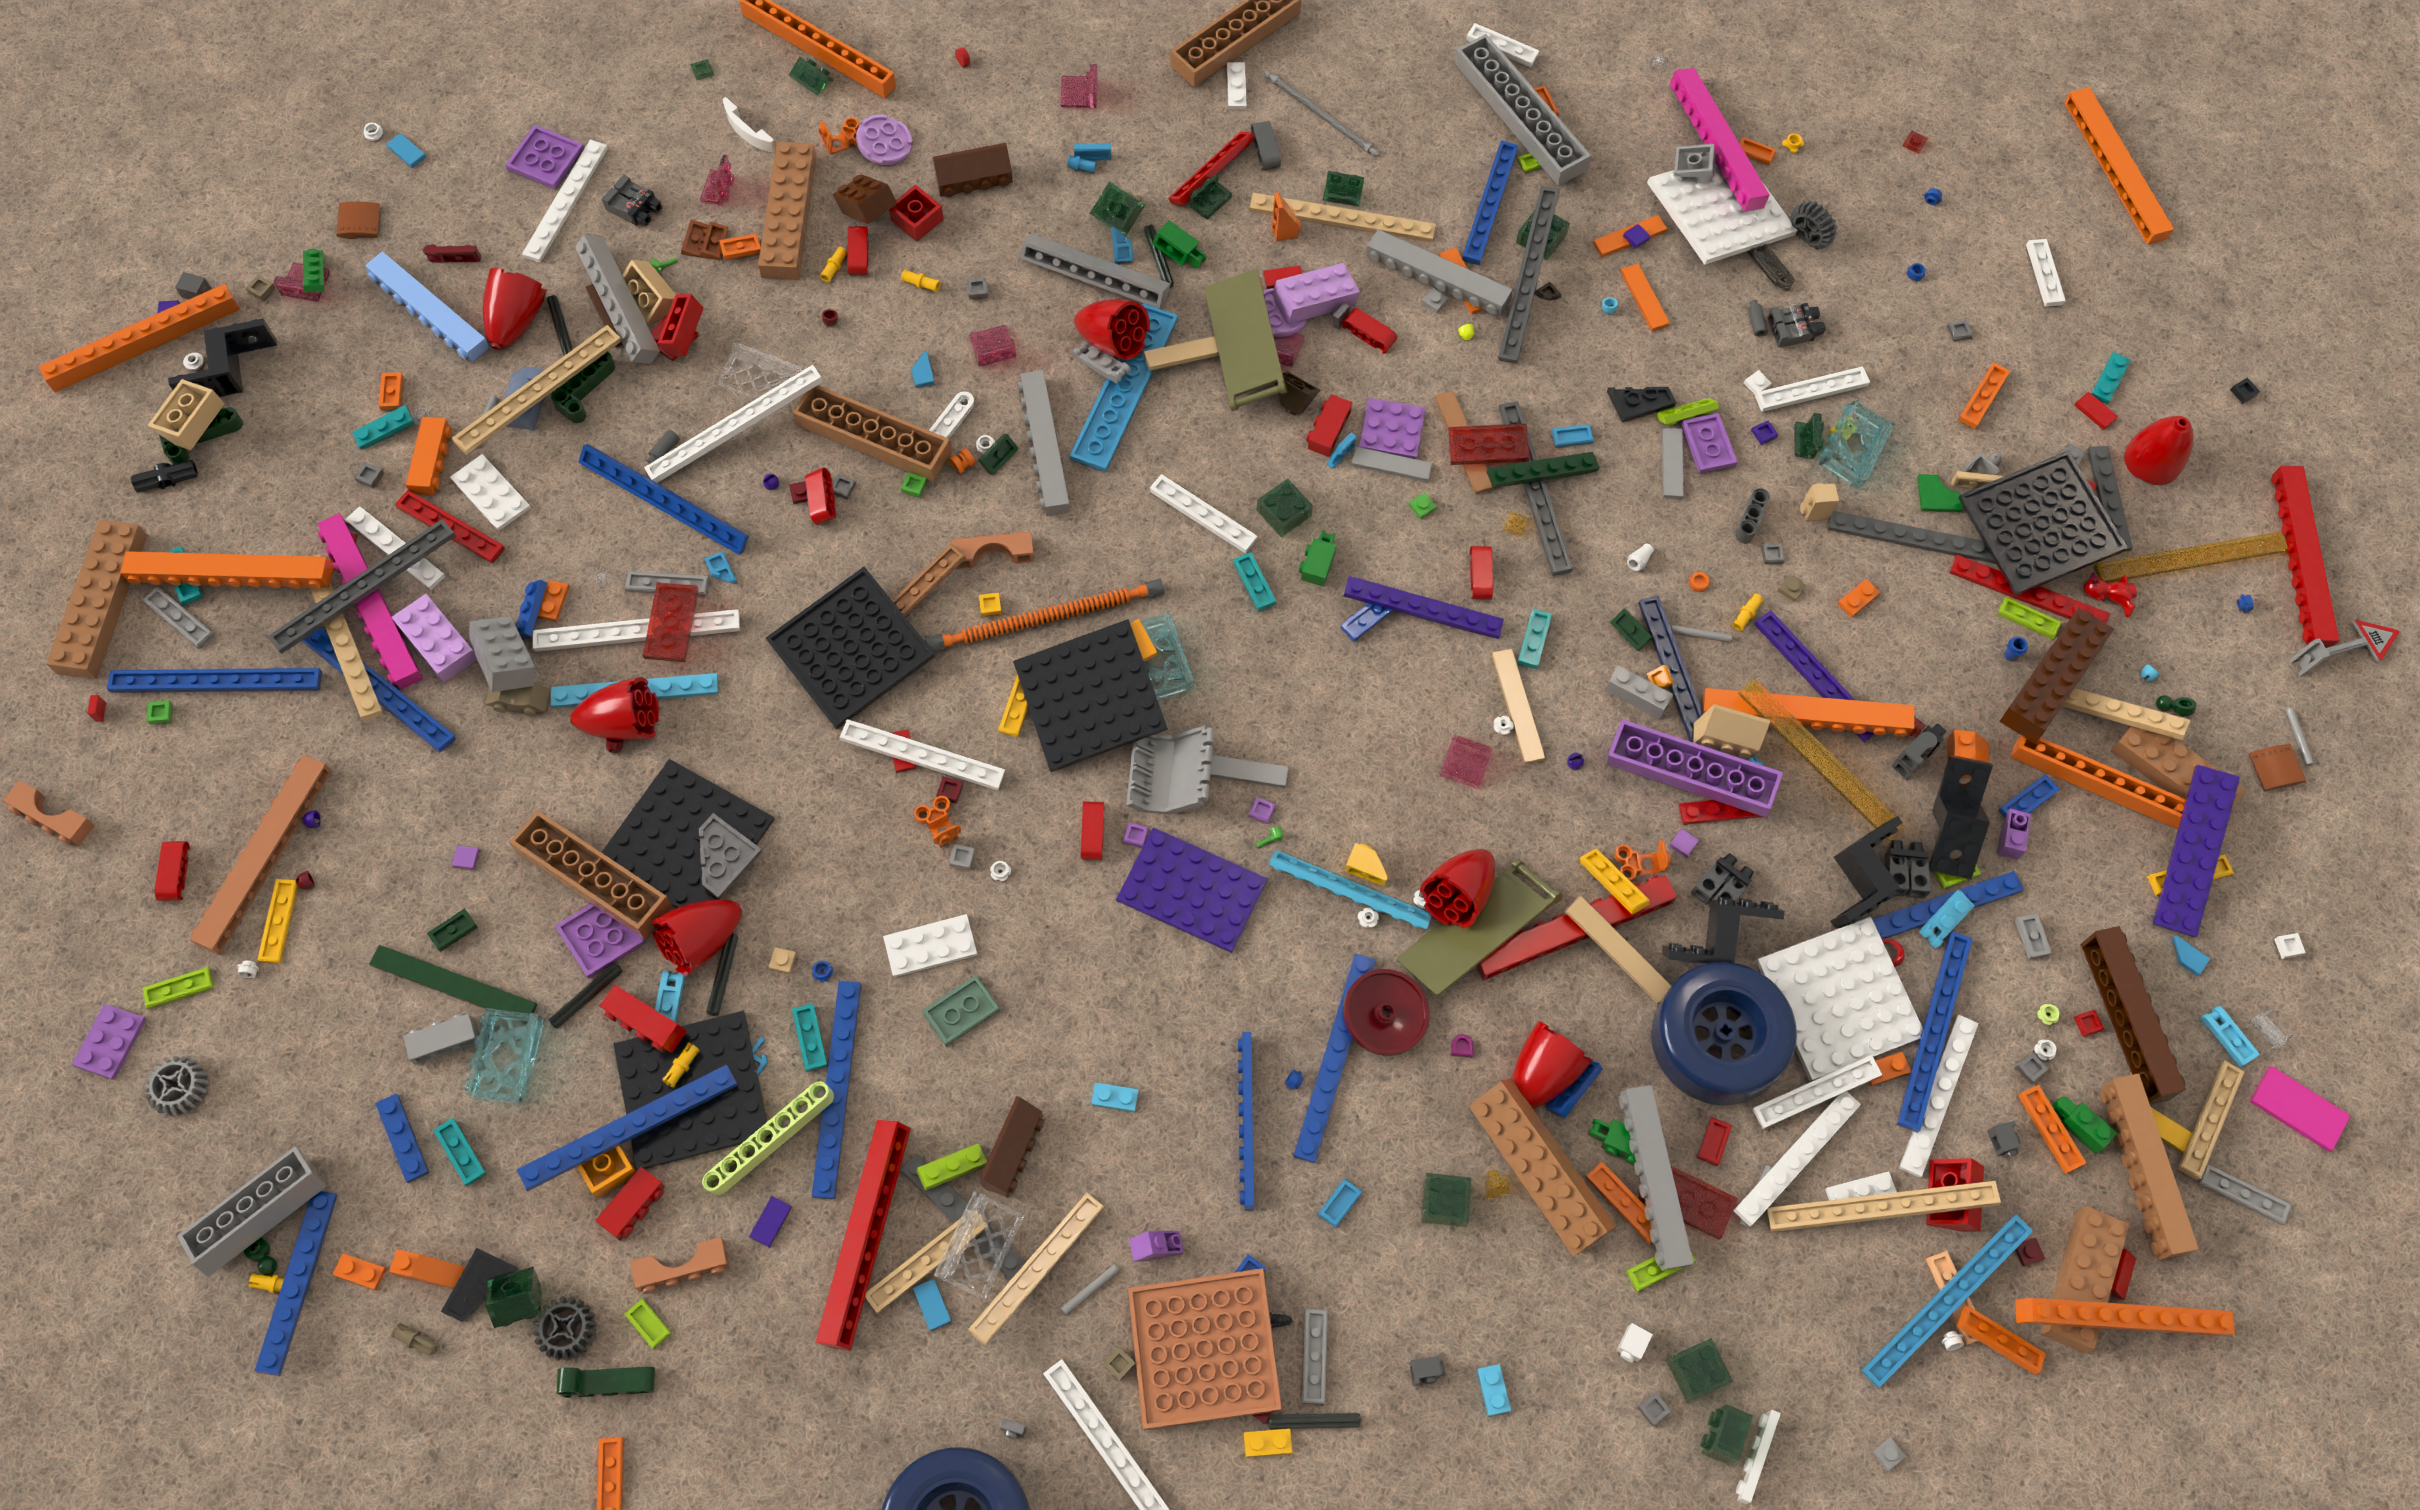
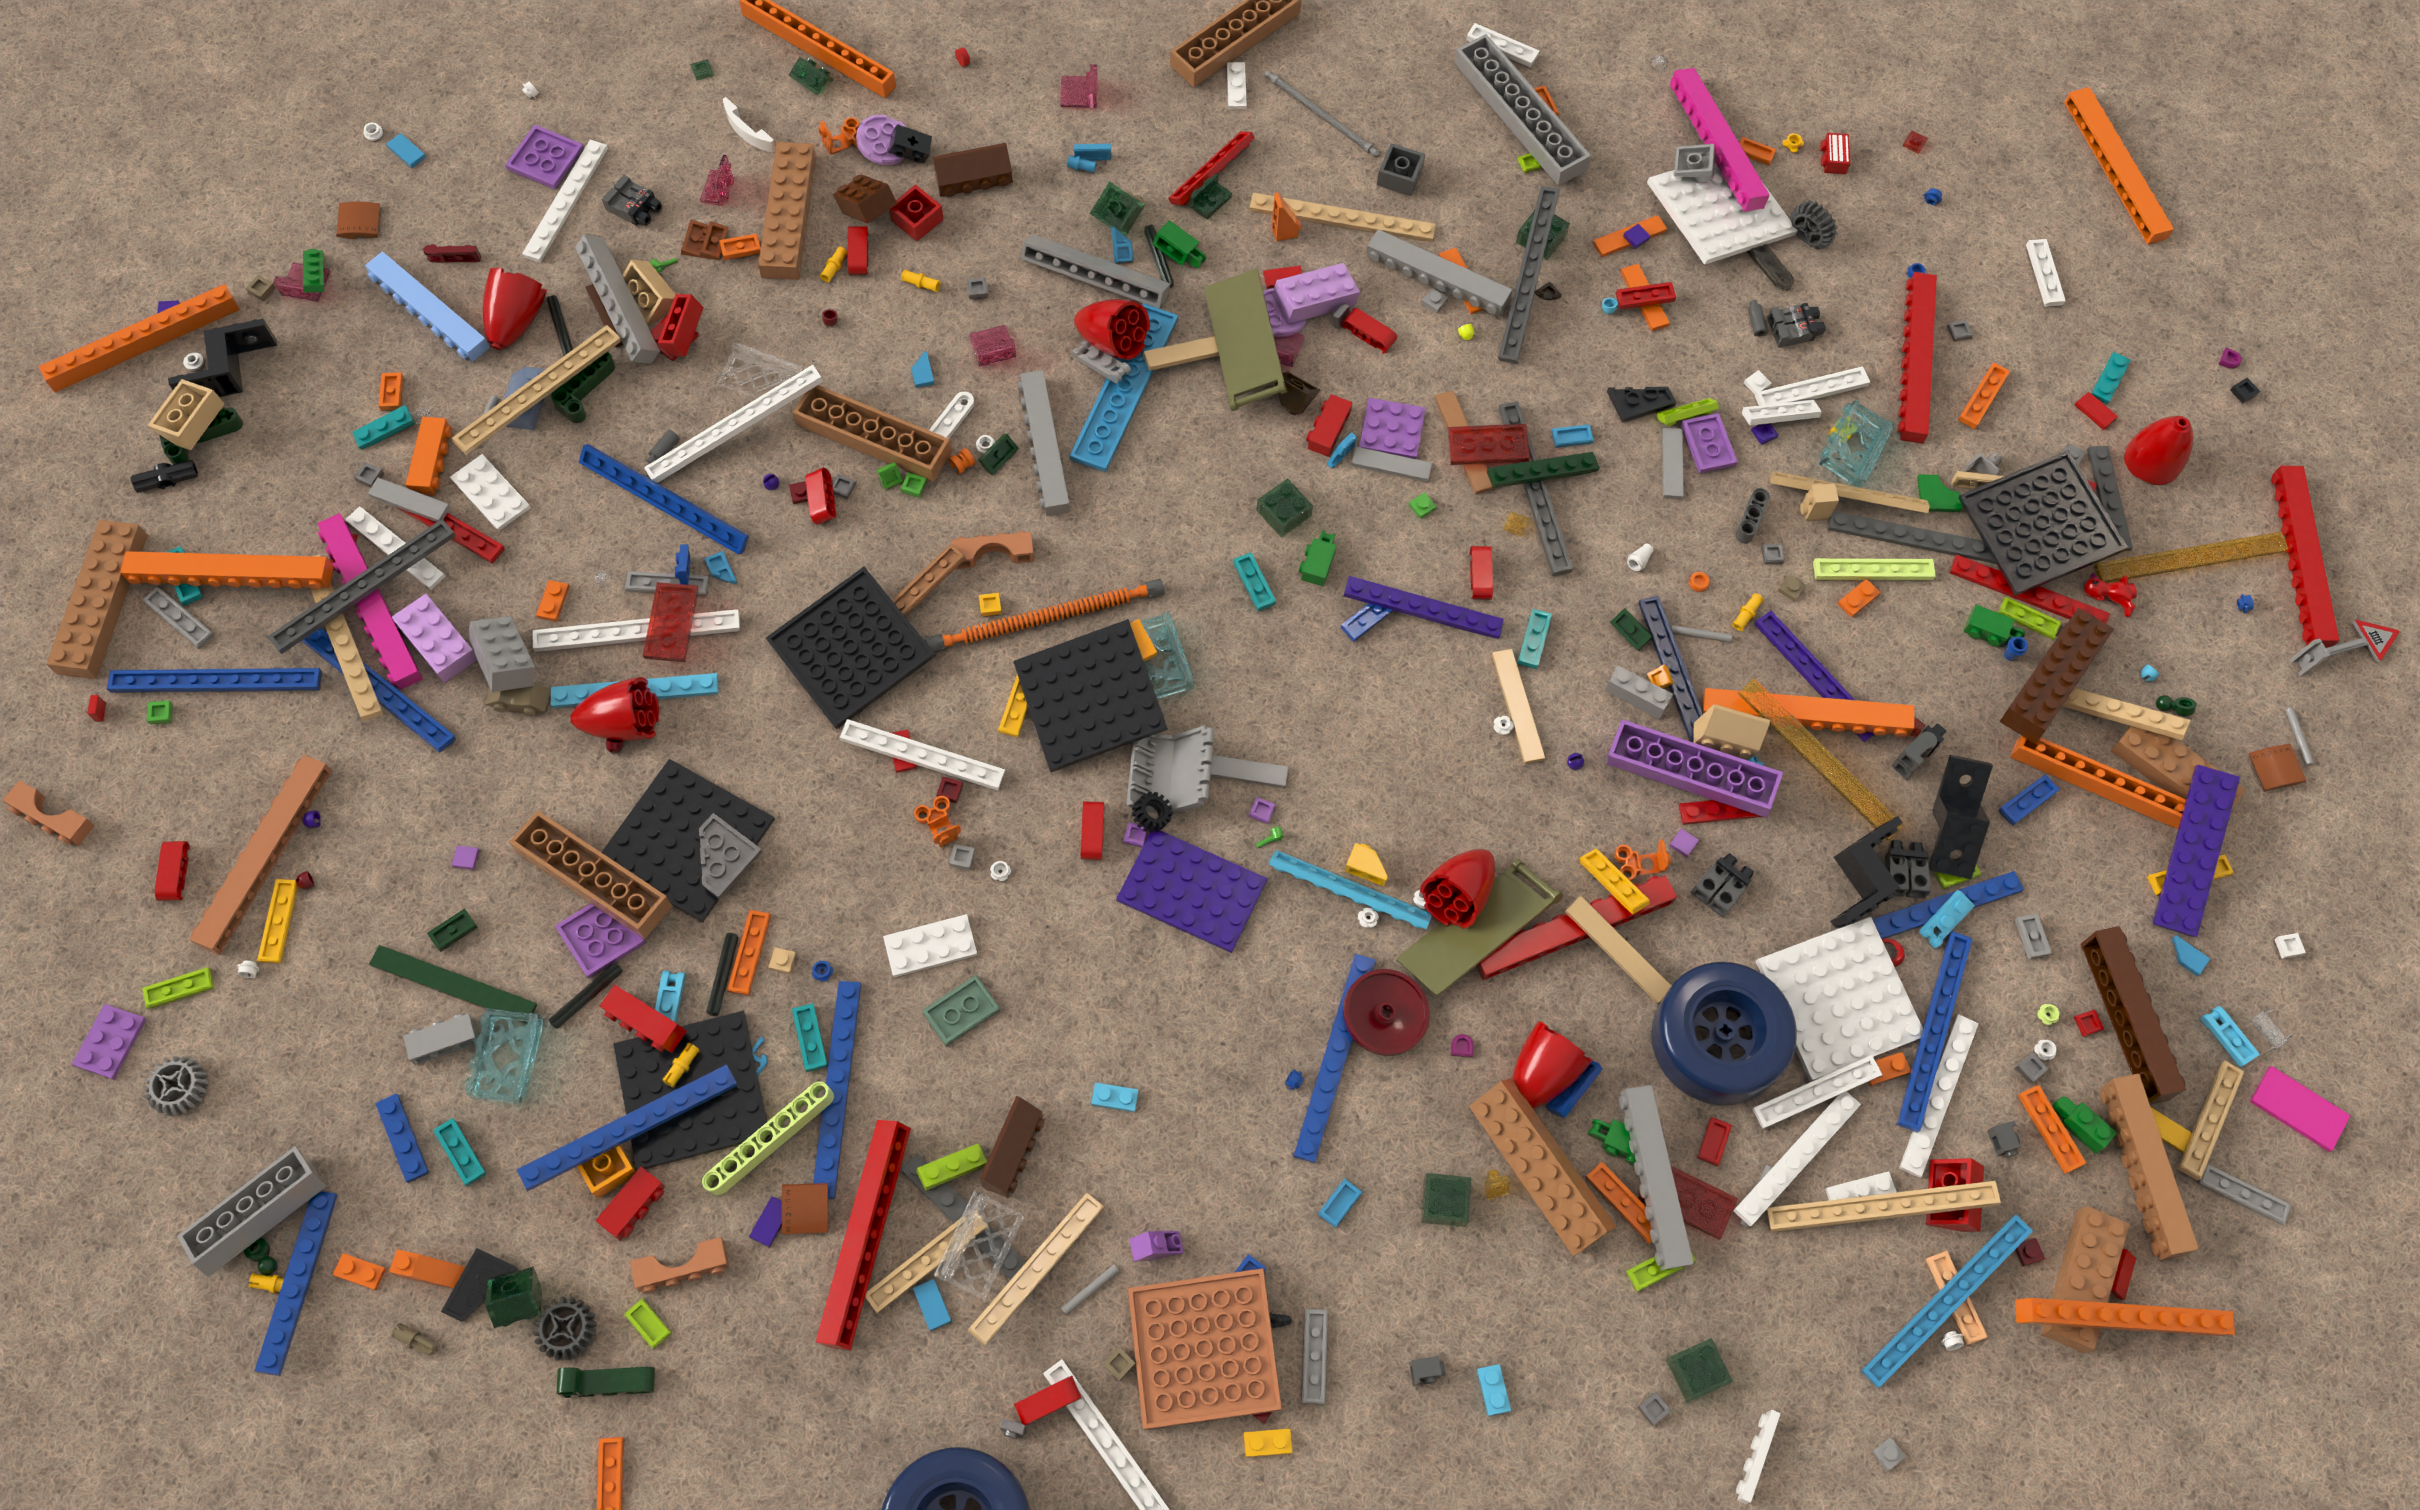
dark grey brick [175,272,211,299] -> none
blue plate [515,579,547,640] -> none
red cylinder [651,899,742,976] -> none
white plate [1150,474,1257,554] -> none
blue plate [1237,1032,1254,1211] -> none
dark grey beam [1251,121,1281,170] -> none
pearl dark grey axle [1269,1413,1361,1429] -> none
clear green bracket [1323,171,1364,206] -> none
clear pink bracket [1440,734,1493,789] -> none
blue plate [1462,140,1518,265] -> none
white brick [1616,1323,1653,1363] -> none
black bracket [1662,896,1785,964] -> none
clear green brick [1700,1404,1753,1465] -> none
clear green bracket [1794,413,1824,459] -> none
orange slope [1947,729,1990,781] -> none
orange plate [1957,1305,2046,1375] -> none
medium lavender slope [1997,809,2031,860] -> none
none -> light grey tile [368,478,450,522]
none -> white plate [523,82,539,99]
none -> blue plate [675,544,691,587]
none -> orange tile [727,910,771,996]
none -> dark orange slope [782,1183,828,1234]
none -> bright green plate [877,462,903,489]
none -> black brick [888,124,932,163]
none -> red beam [1014,1376,1082,1426]
none -> black tyre [1132,792,1173,833]
none -> dark grey brick [1377,143,1426,196]
none -> red plate [1616,282,1676,310]
none -> white plate [1742,400,1822,425]
none -> tan tile [1770,471,1930,513]
none -> yellowish green plate [1813,558,1936,580]
none -> brick [1820,133,1850,174]
none -> red brick [1897,272,1937,444]
none -> green brick [1963,604,2025,647]
none -> magenta tile [2219,347,2242,369]

